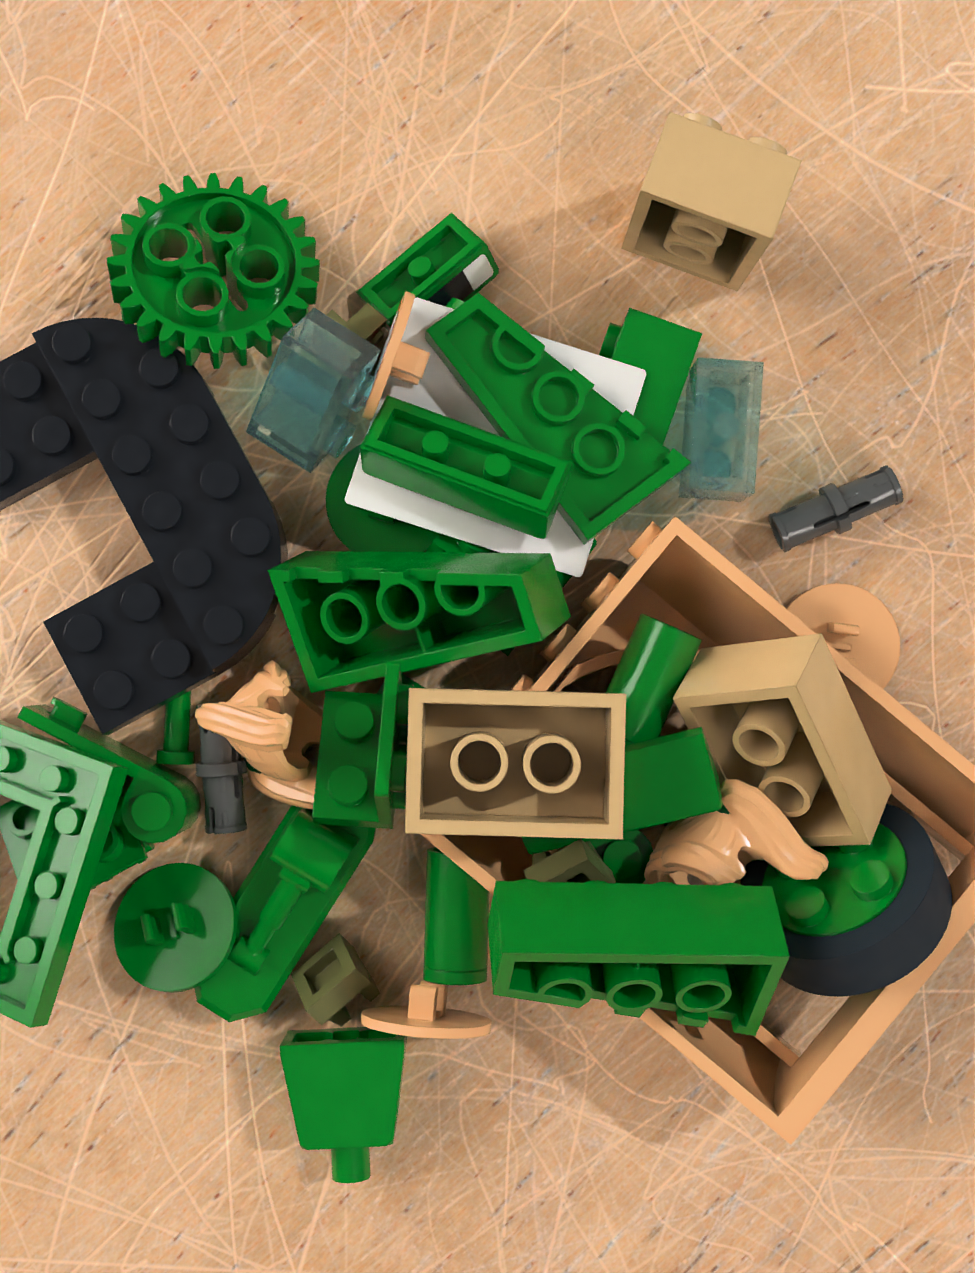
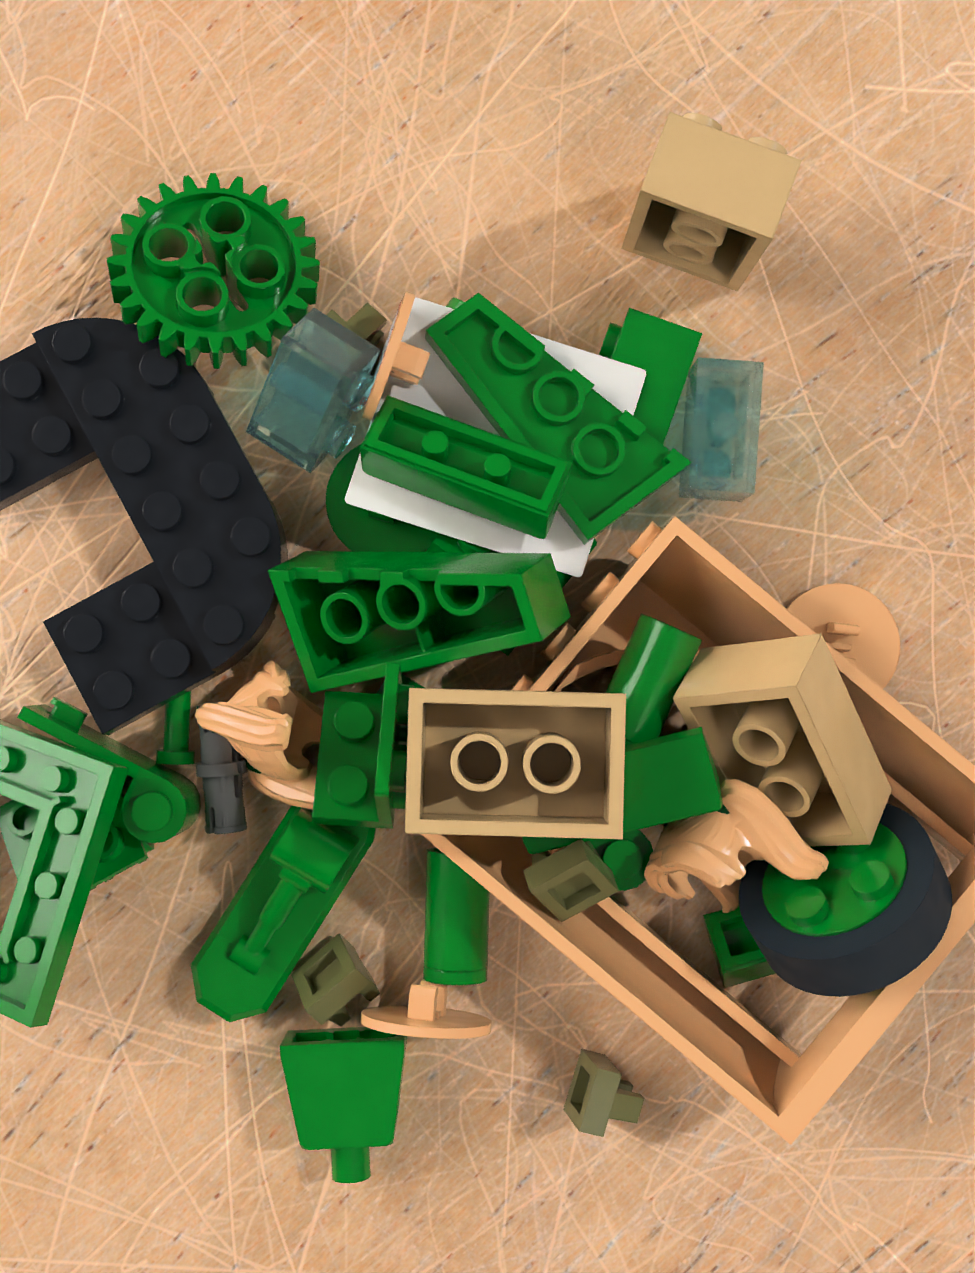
green piece [114,863,238,993] -> none
green slope [356,213,499,332] -> none
green wedge [488,879,790,1036] -> none
dark grey pin [768,465,903,552] -> none
none -> olive tile [563,1049,645,1137]

